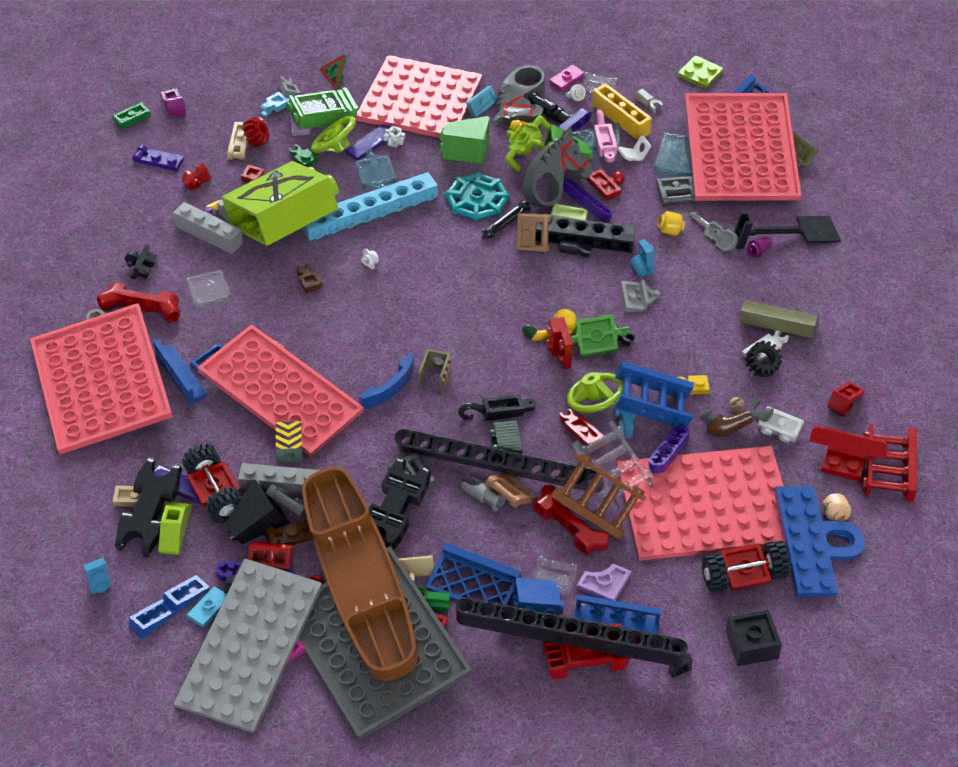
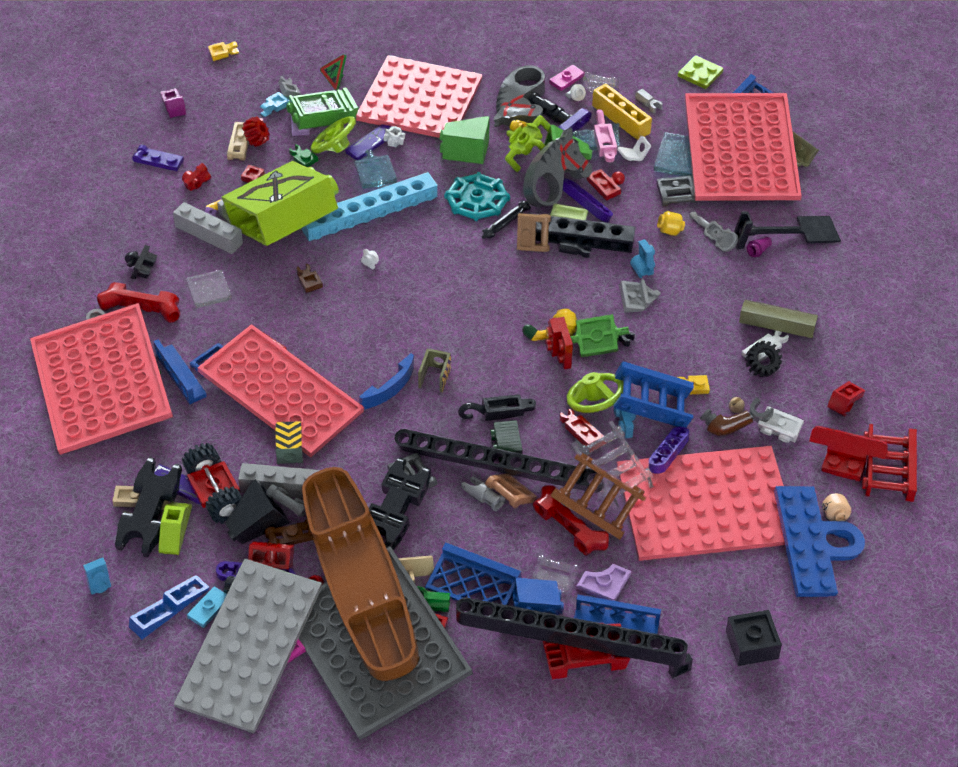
green plate [112,102,151,129] -> none
medium azure plate [465,86,497,117] -> none
plate [701,540,791,592] -> none
none -> yellow plate [208,41,239,61]

